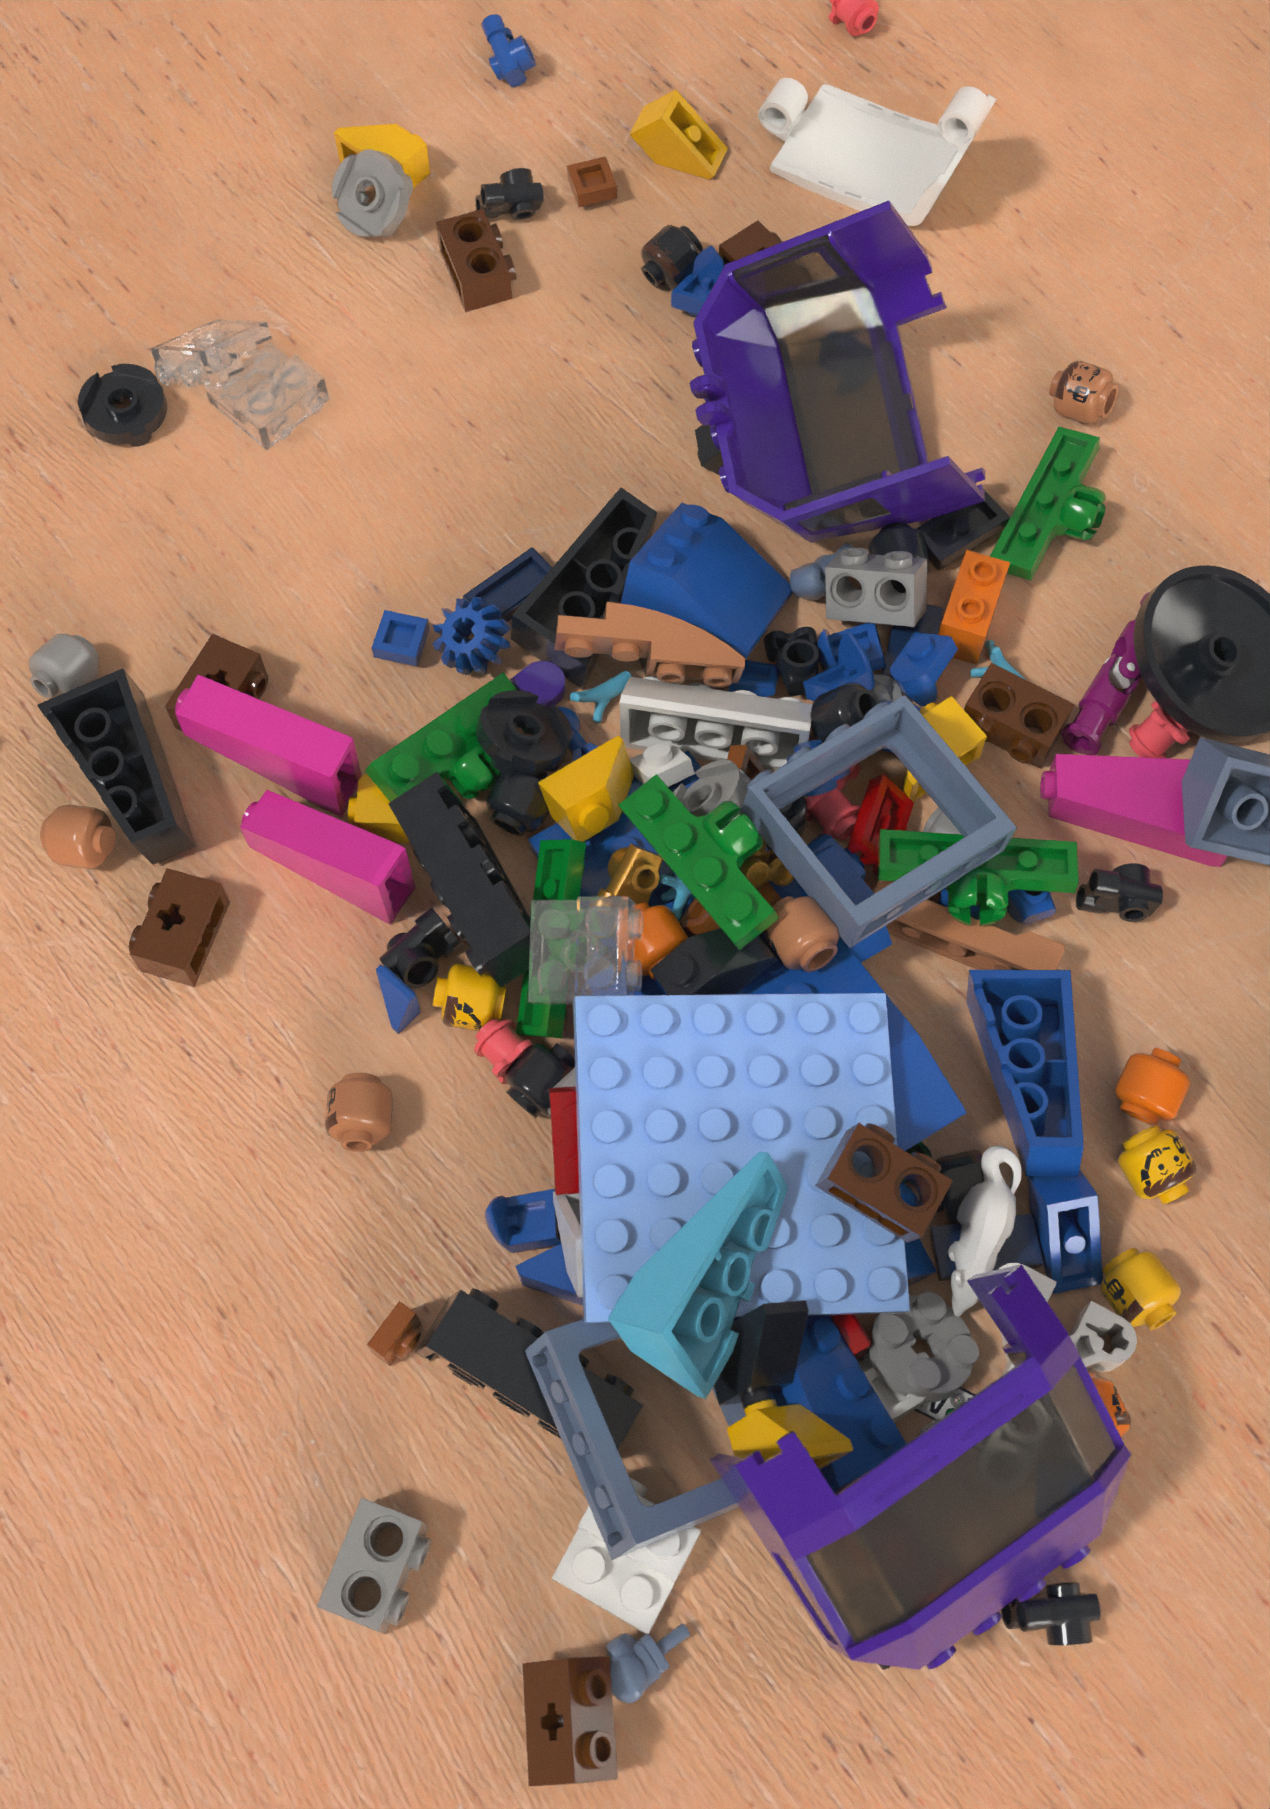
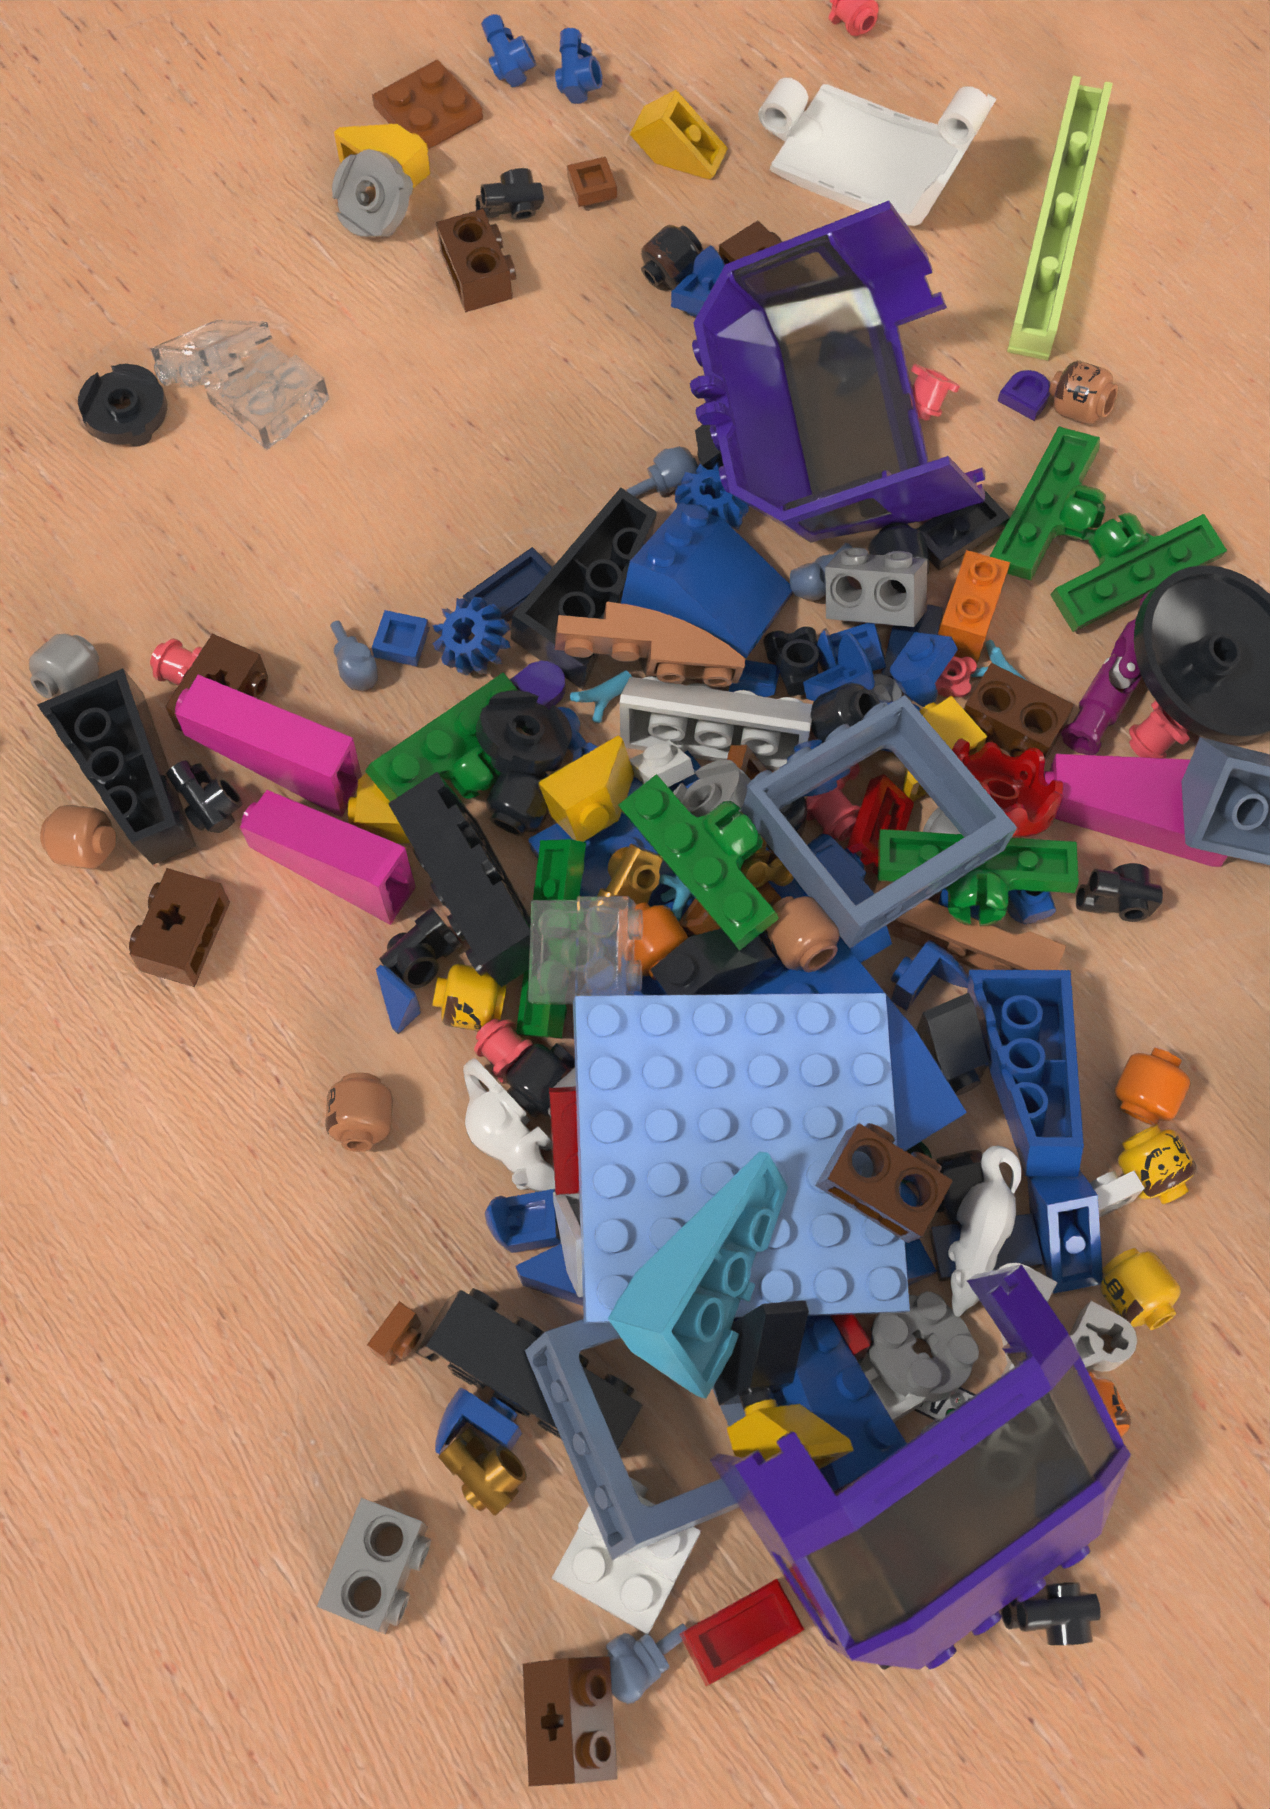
none -> coral brick [150,639,203,686]
none -> black plate [166,760,243,833]
none -> sand blue piece [330,621,378,691]
none -> dark orange plate [372,59,483,149]
none -> blue plate [435,1388,522,1455]
none -> pearl gold plate [438,1427,527,1516]
none -> white animal [463,1058,555,1192]
none -> blue plate [555,28,603,104]
none -> sand blue piece [626,446,698,497]
none -> blue gear [675,462,749,530]
none -> red tile [679,1579,805,1687]
none -> blue plate [890,940,969,1011]
none -> coral brick [911,364,960,421]
none -> black slope [916,992,989,1096]
none -> coral plate [935,656,977,698]
none -> red plate [952,738,1063,837]
none -> dark purple tile [998,370,1050,421]
none -> yellowish green tile [1007,75,1113,361]
none -> green plate [1050,512,1227,632]
none -> white plate [1090,1171,1145,1218]

